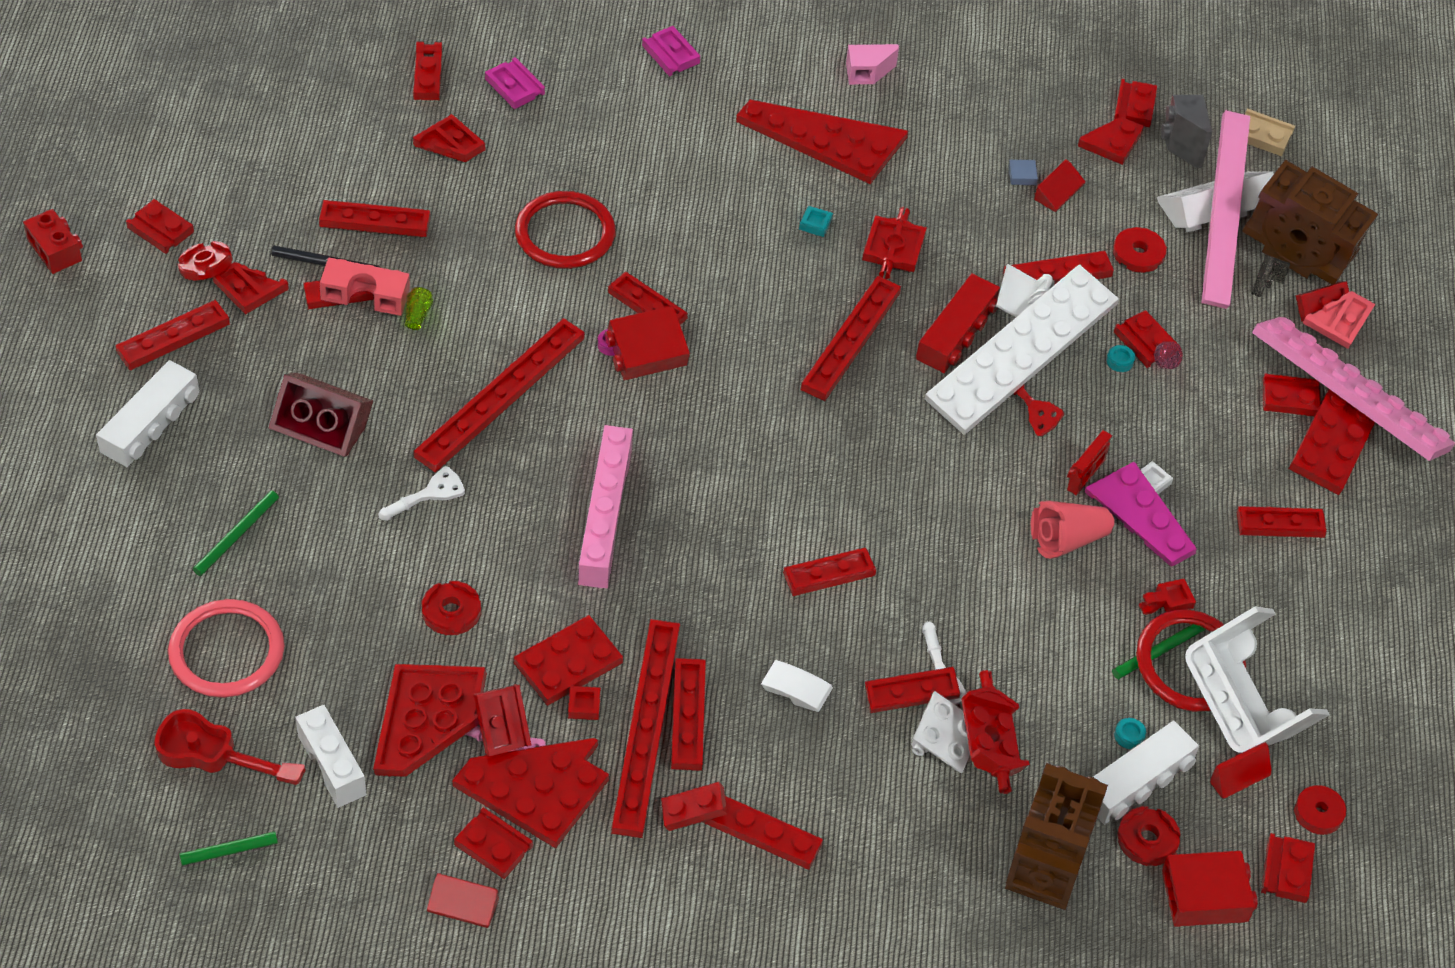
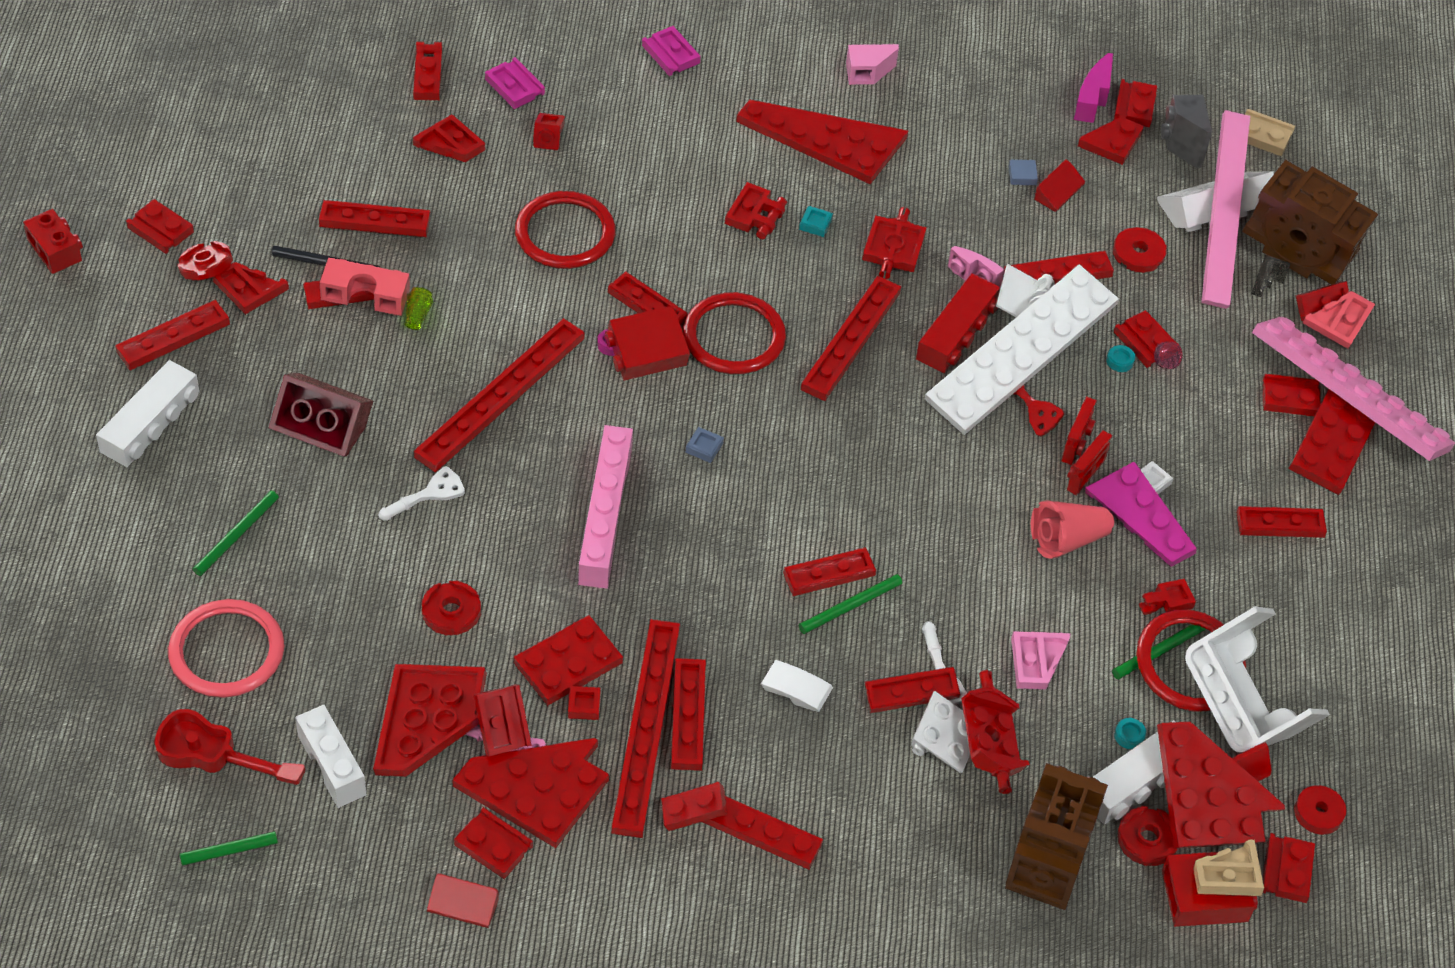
none -> red bracket [533,113,565,150]
none -> red wedge [682,292,786,374]
none -> sand blue tile [685,427,724,463]
none -> red plate [724,182,787,240]
none -> green bar [798,574,903,634]
none -> bright pink slope [948,246,1004,287]
none -> bright pink wing [1011,631,1070,689]
none -> red plate [1061,396,1097,465]
none -> dark pink slope [1074,53,1113,123]
none -> red wing [1157,721,1285,849]
none -> tan wing [1193,840,1264,896]

